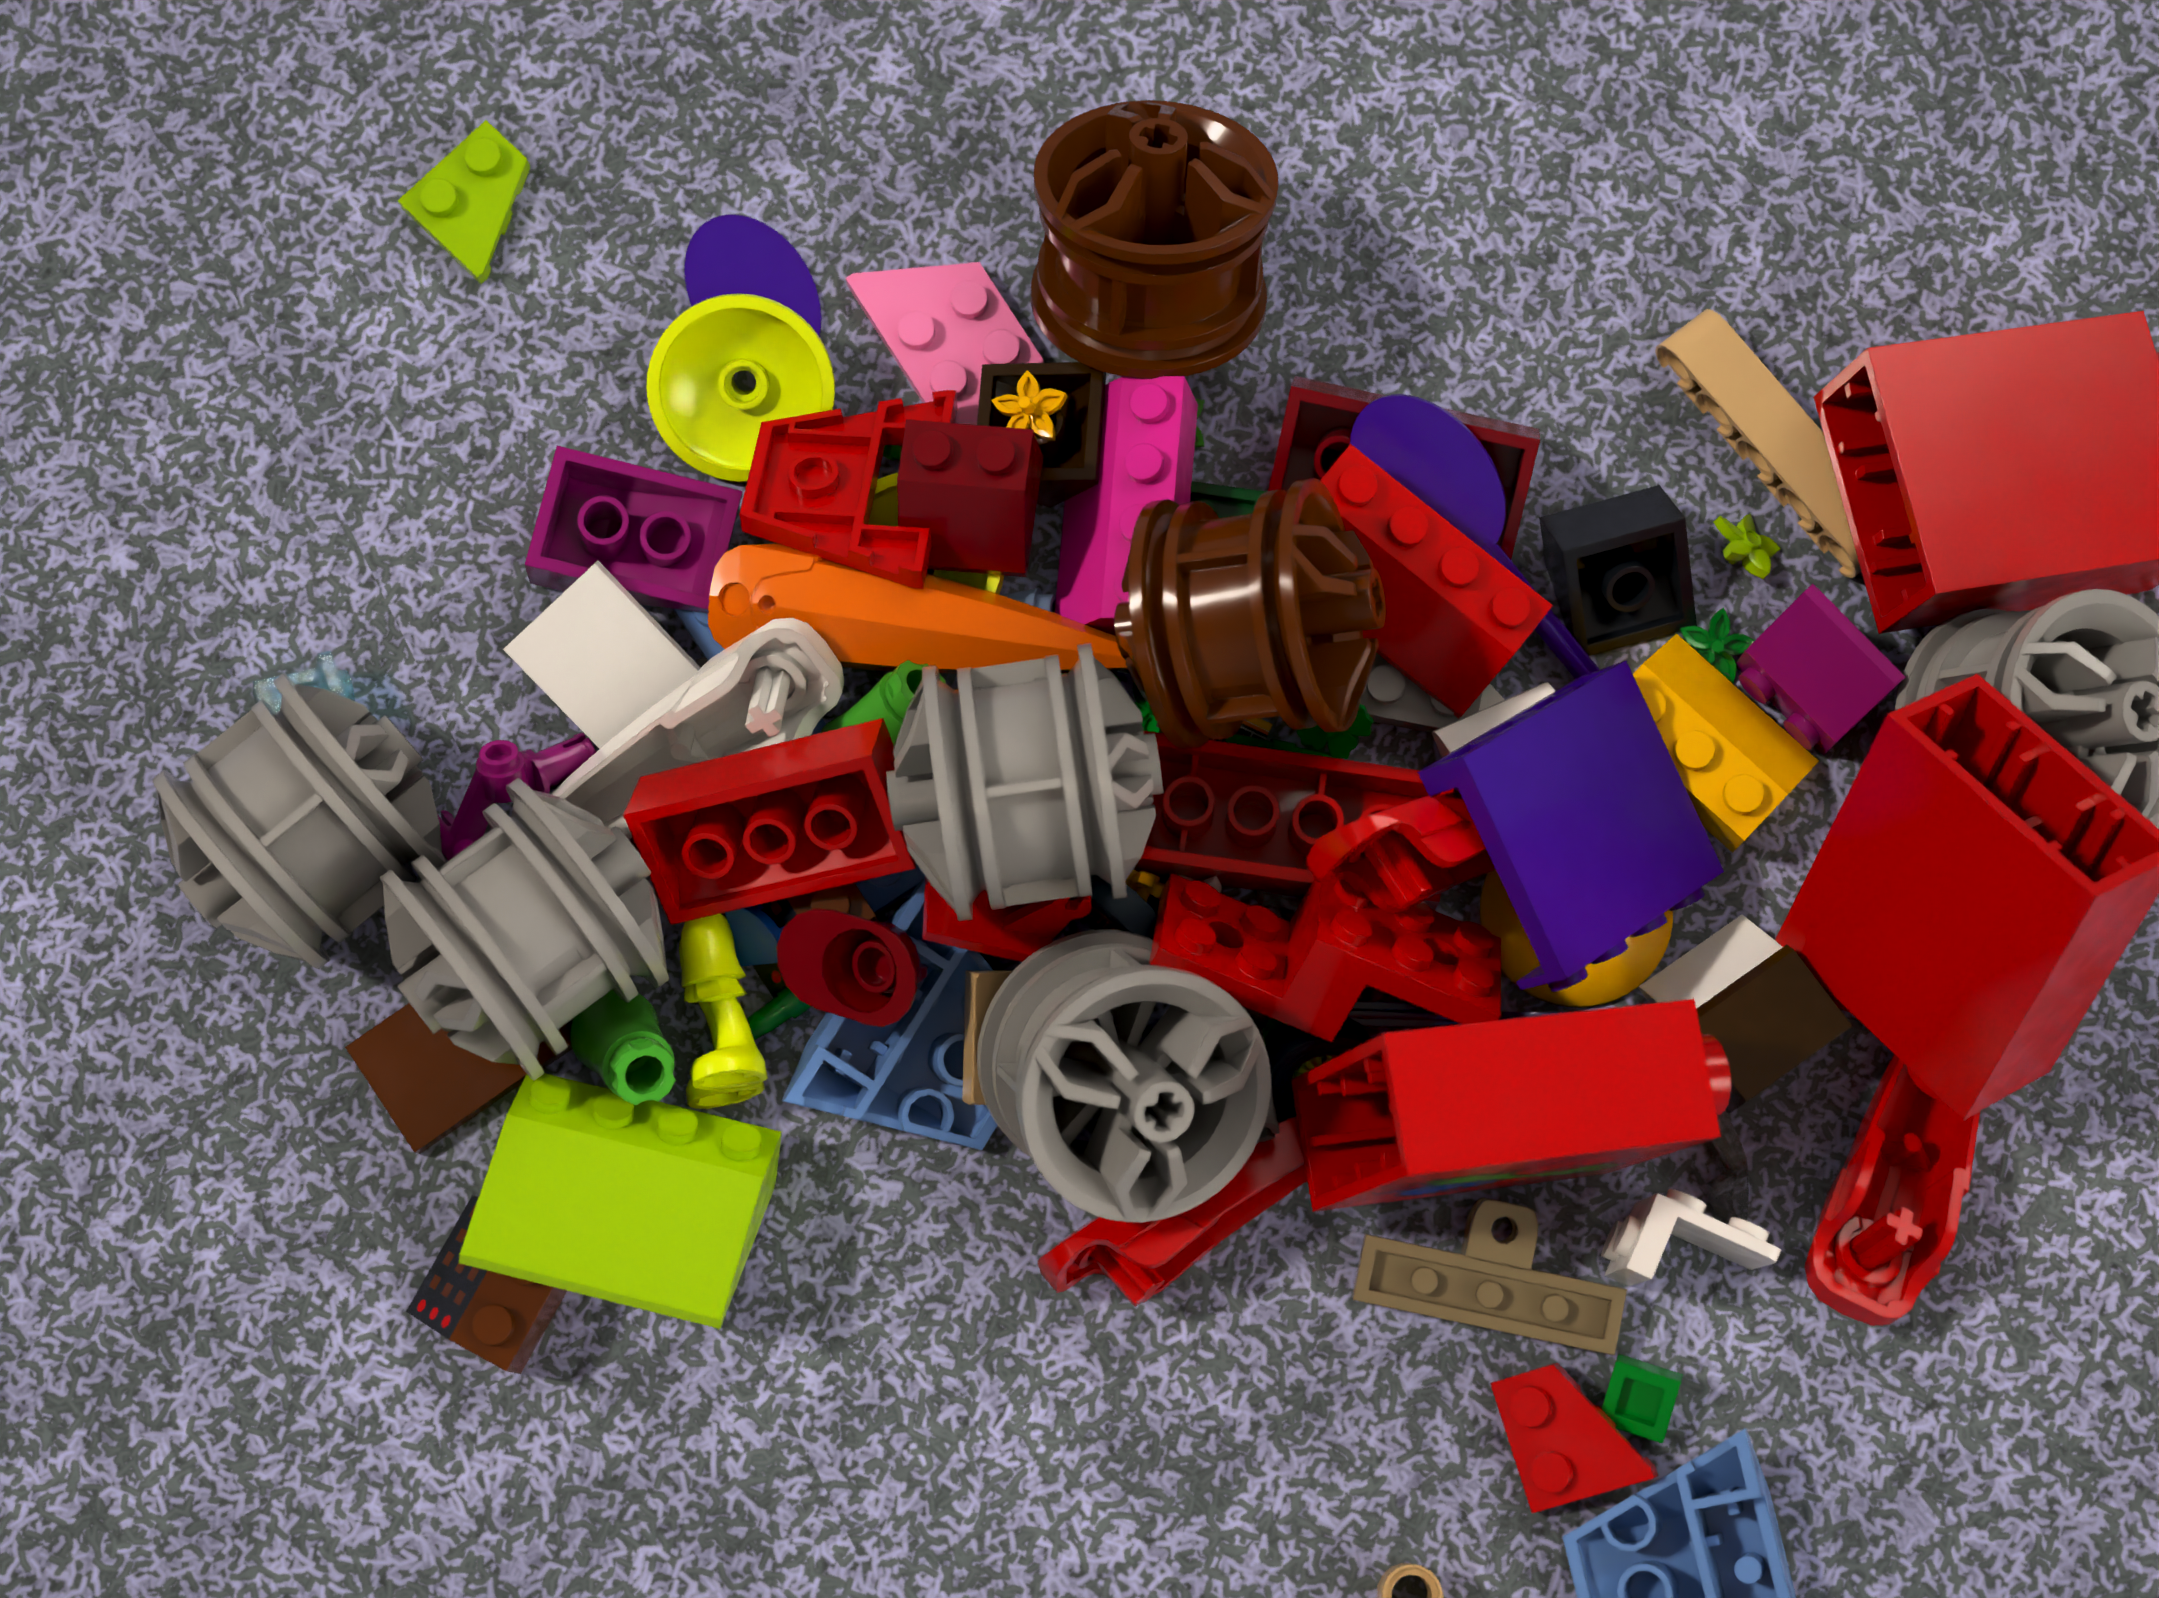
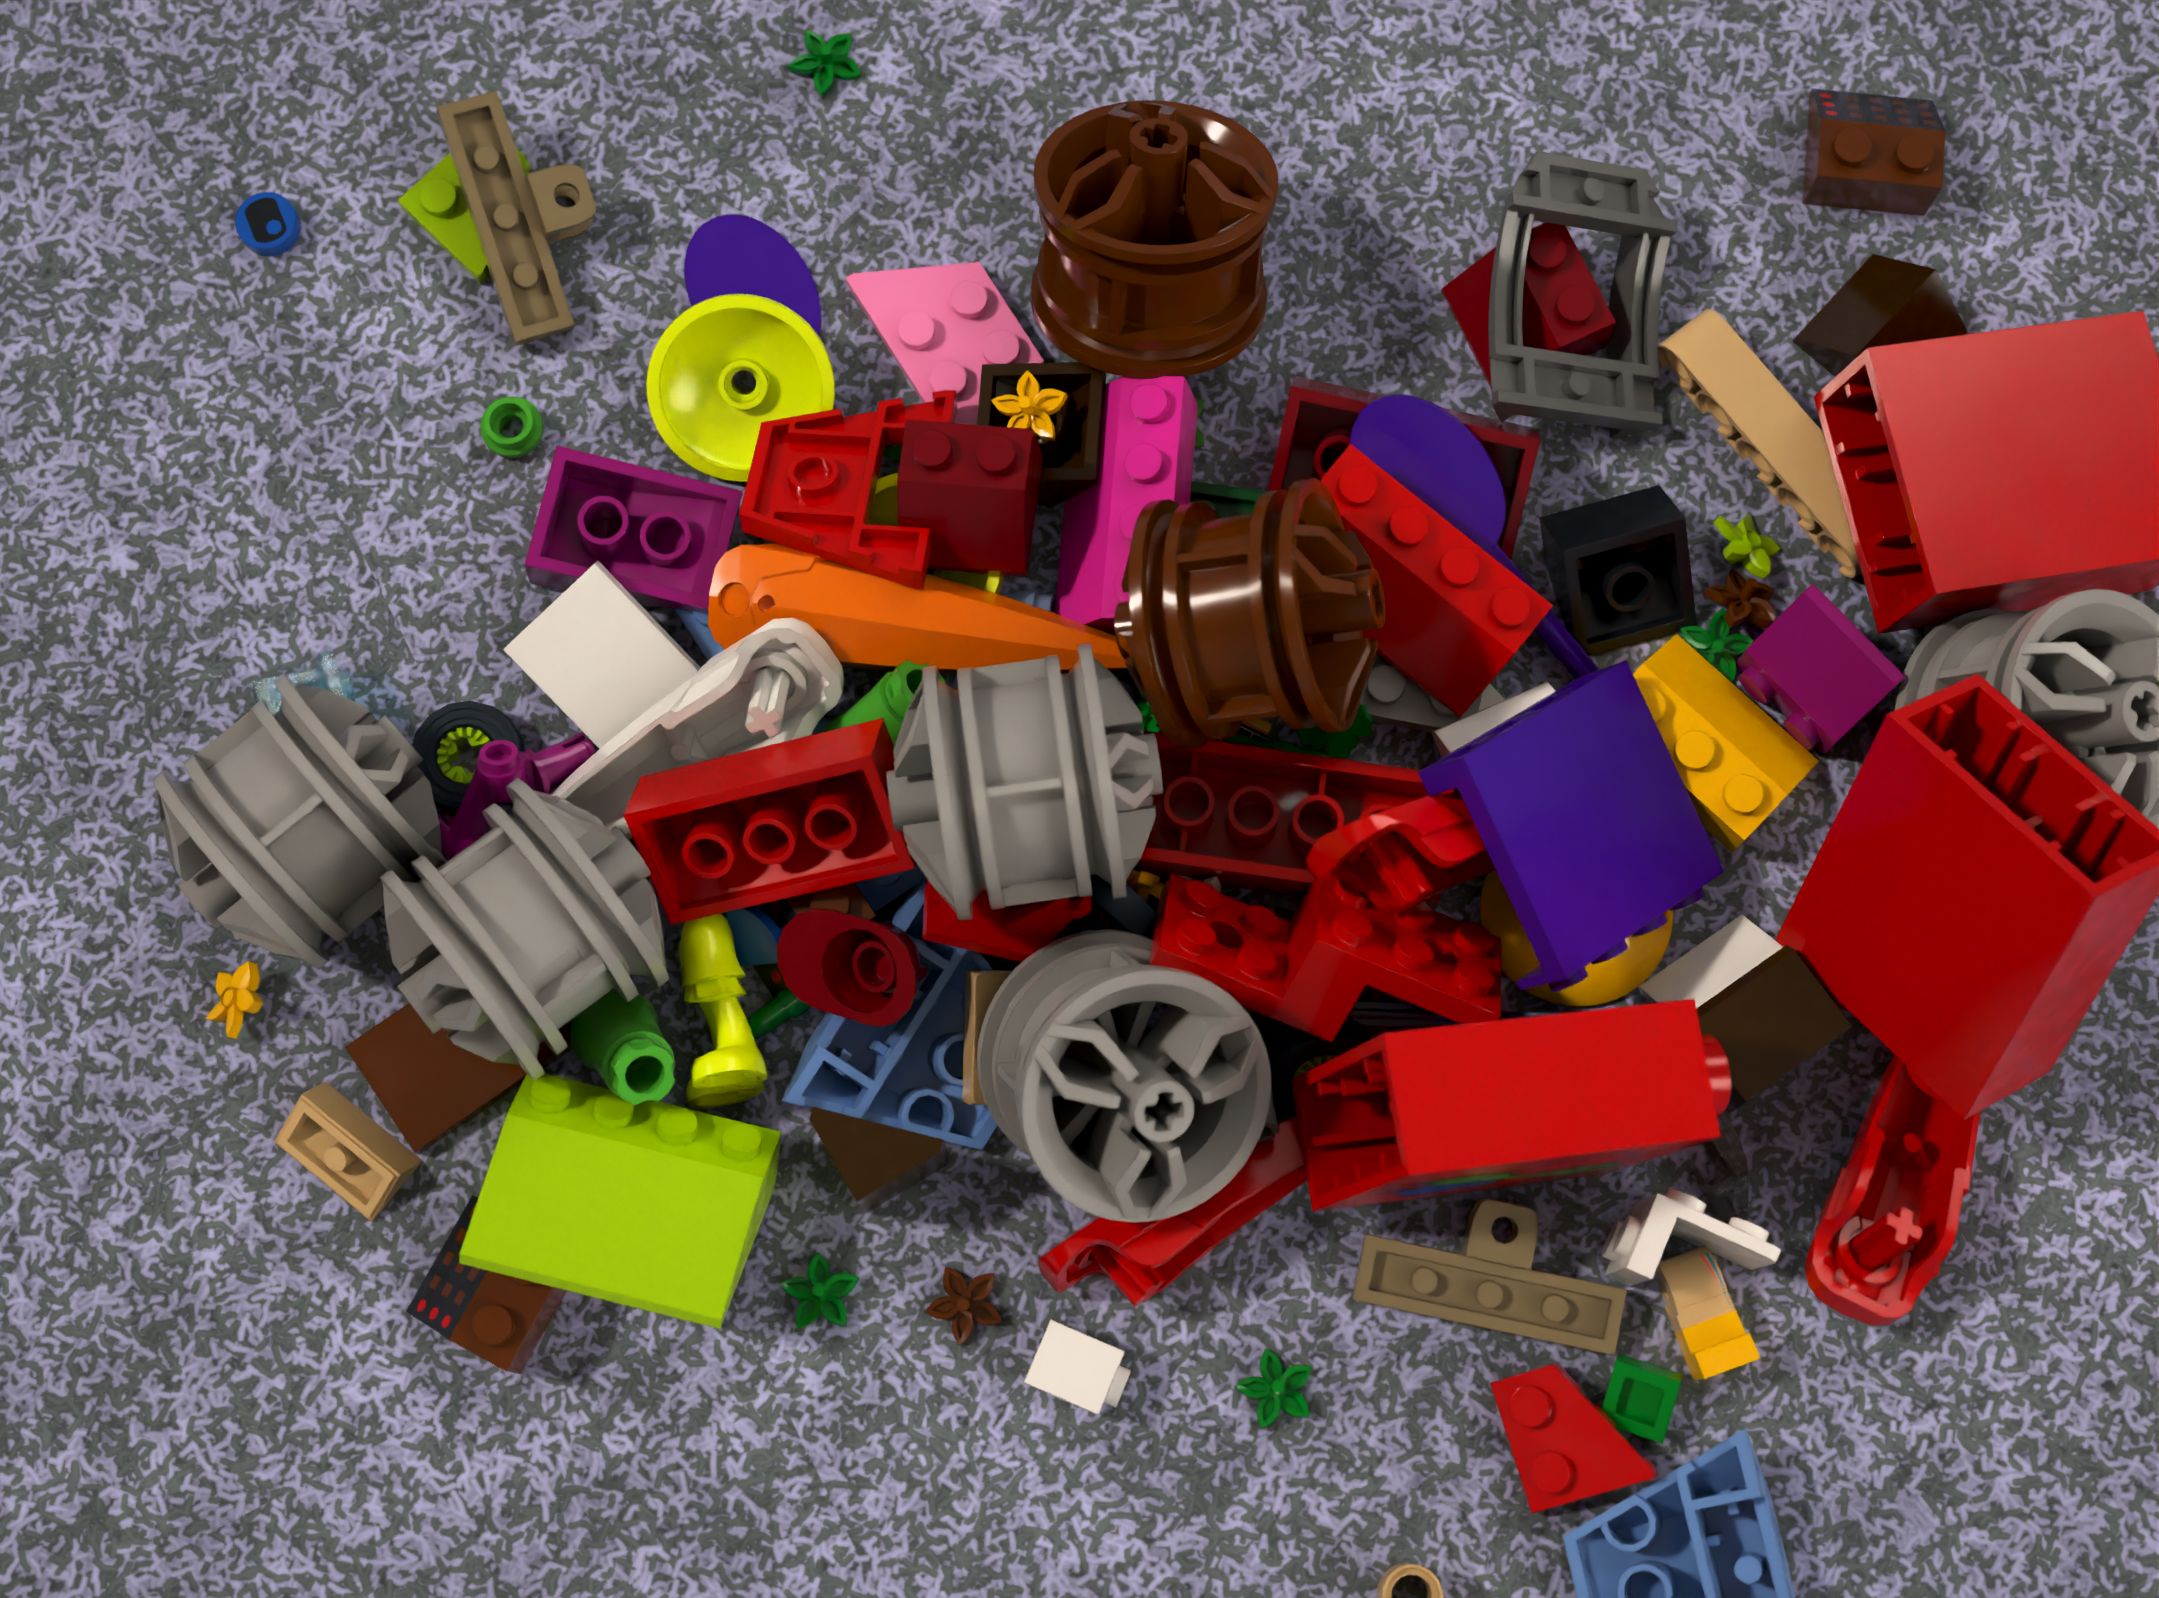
none -> yellow plant [205,961,263,1039]
none -> blue tile [235,192,301,256]
none -> tan slope [274,1082,422,1222]
none -> black bush [412,701,525,813]
none -> dark tan plate [436,91,596,347]
none -> bright green plate [480,397,544,458]
none -> green plant [780,1252,859,1330]
none -> green plant [788,29,861,98]
none -> dark brown slope [809,1107,949,1212]
none -> reddish brown plant [925,1267,1004,1346]
none -> white brick [1024,1320,1131,1416]
none -> green plant [1234,1348,1312,1430]
none -> dark red slope [1441,222,1616,388]
none -> dark grey wedge [1488,151,1678,438]
none -> leg [1654,1245,1760,1381]
none -> reddish brown plant [1703,568,1776,629]
none -> dark brown slope [1792,254,1968,377]
none -> reddish brown slope [1802,88,1945,216]

